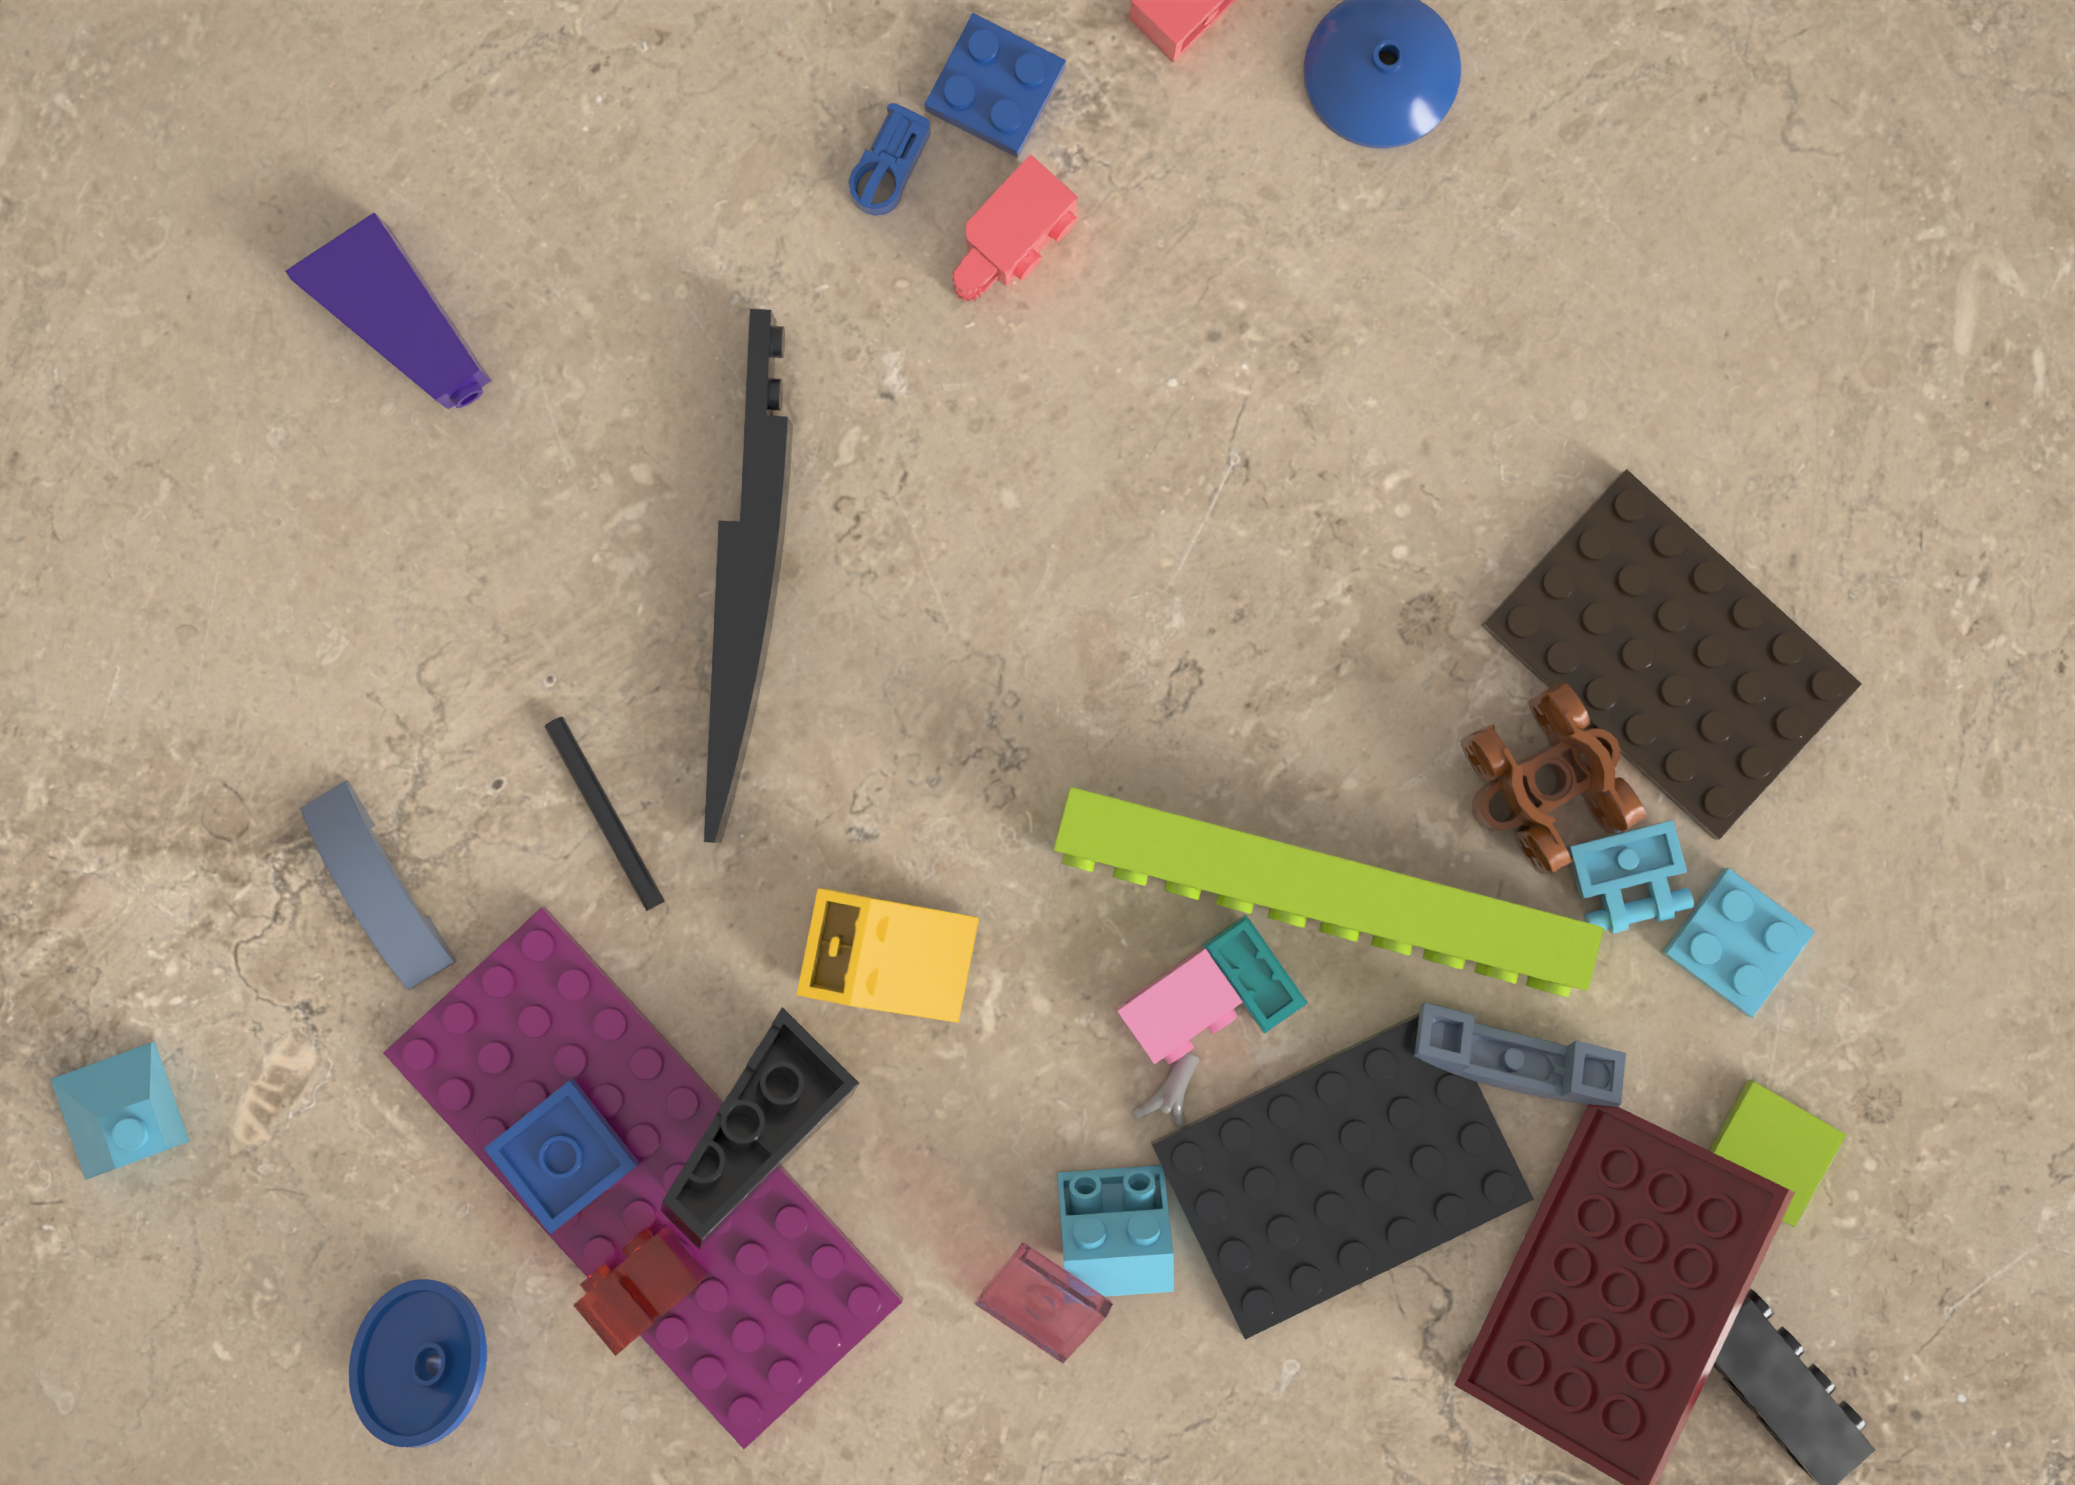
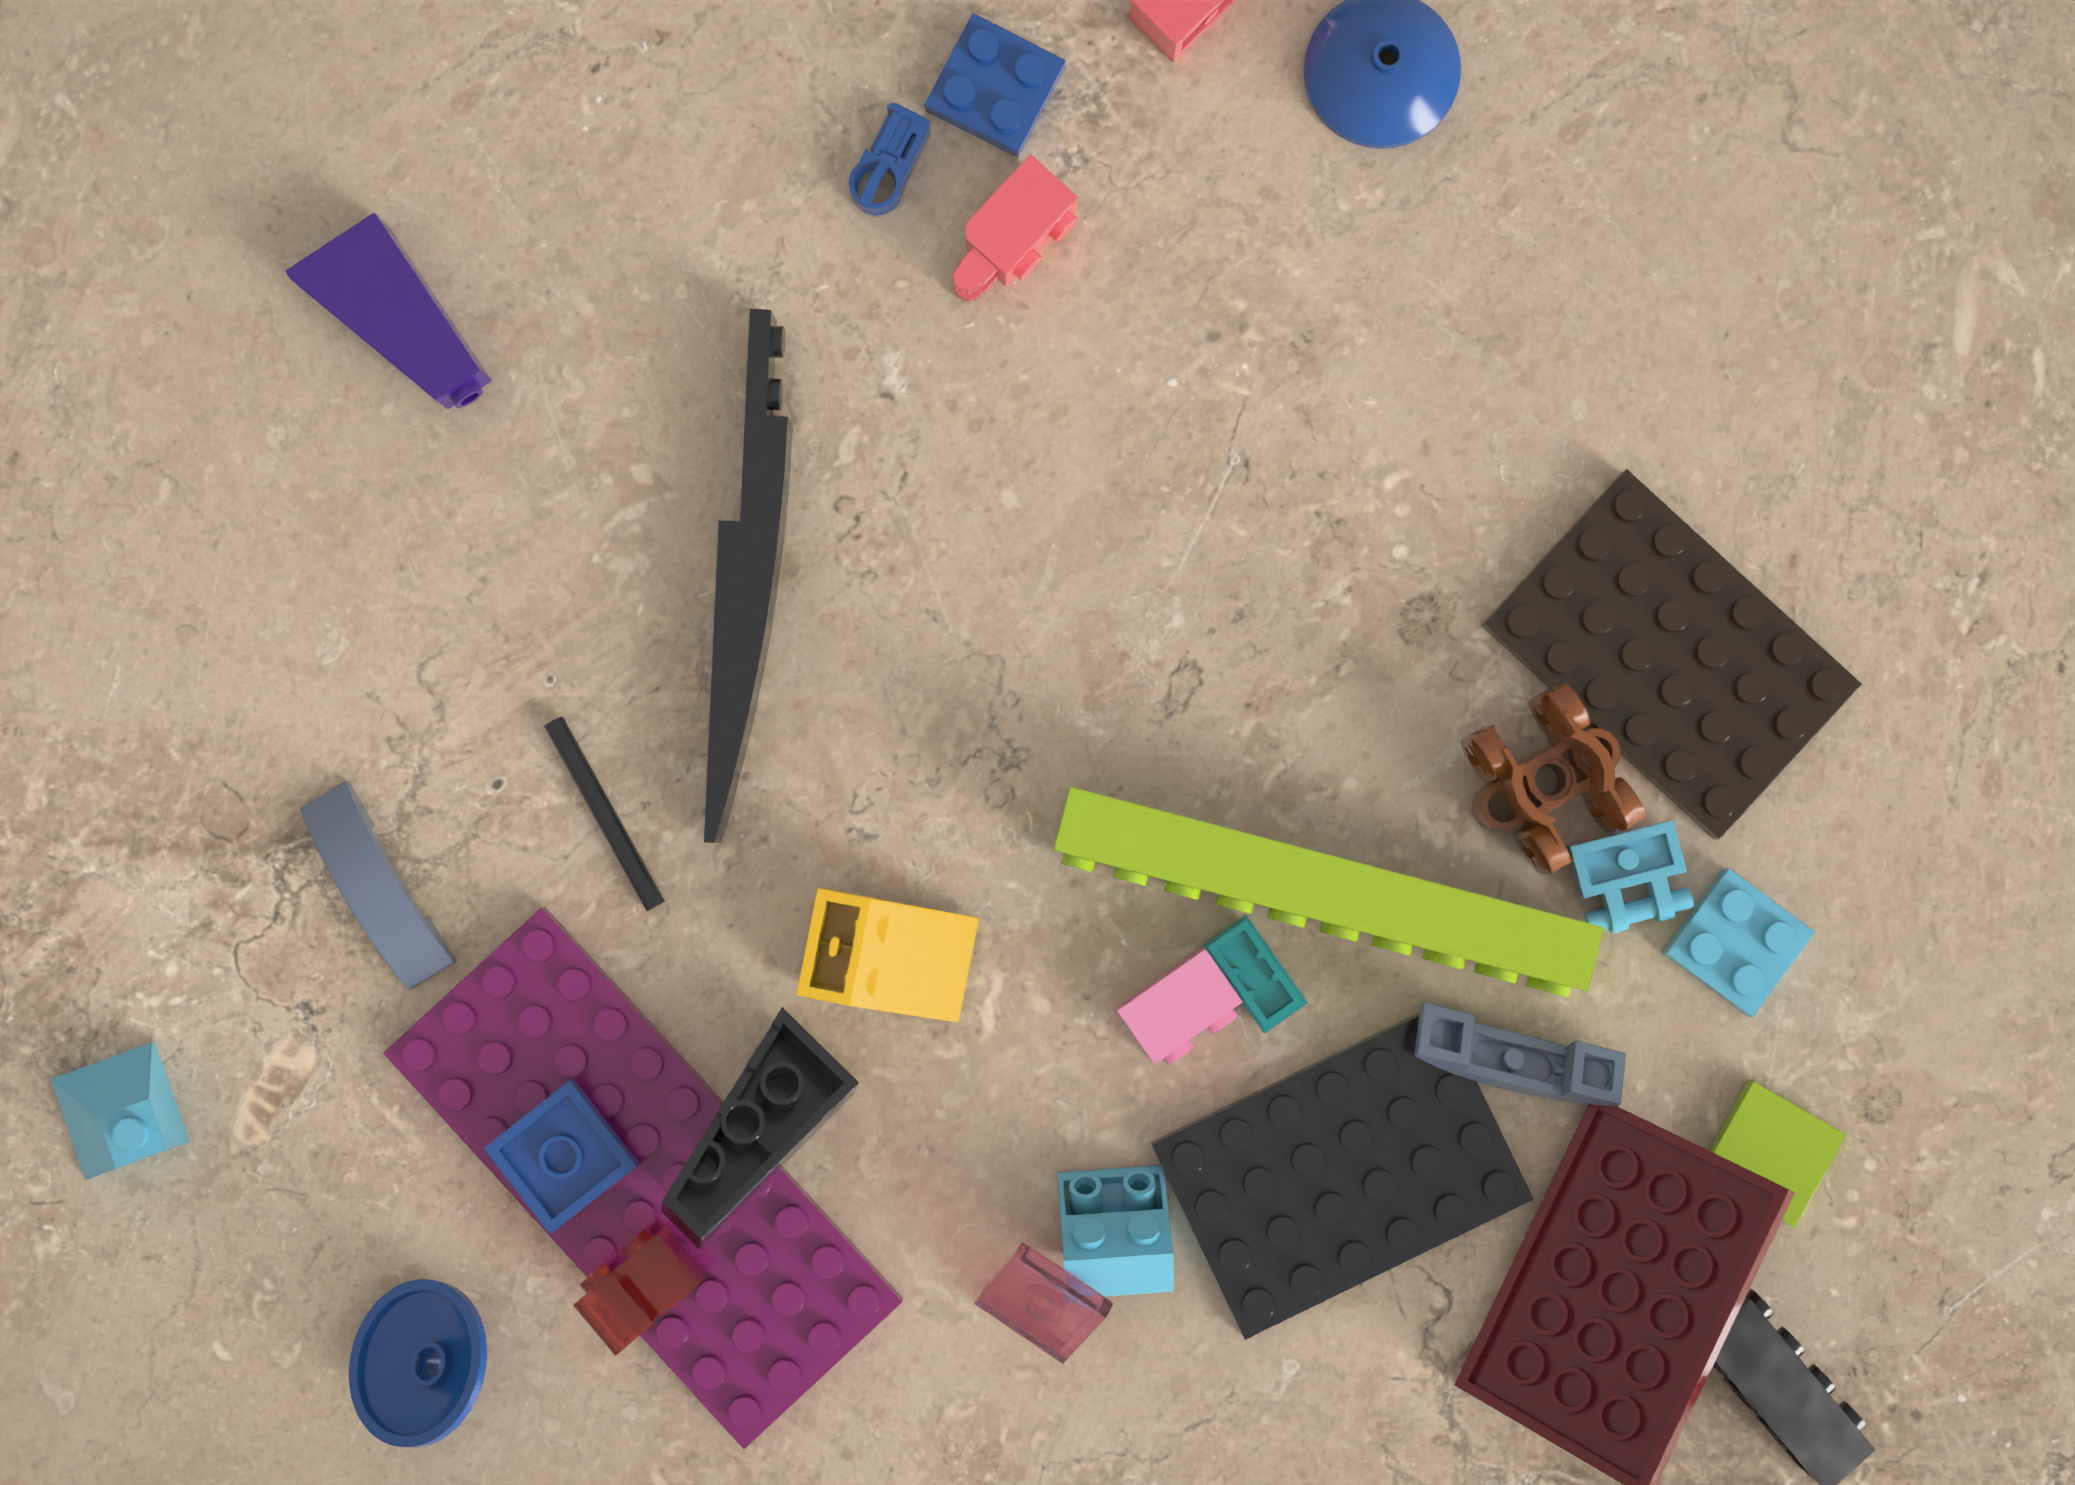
light grey bar [1132,1053,1200,1127] -> none

